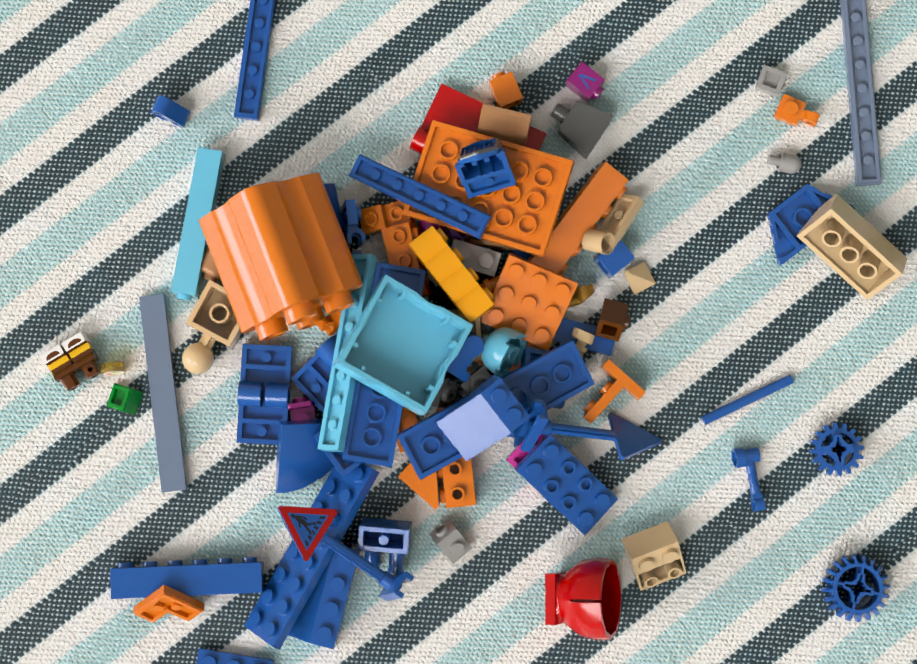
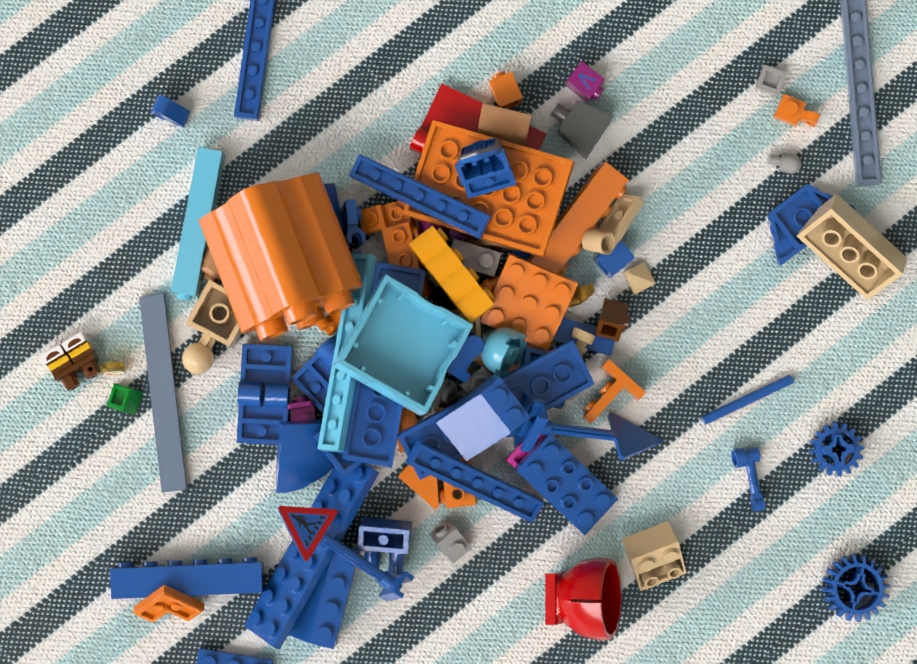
none -> blue tile [405,439,545,523]

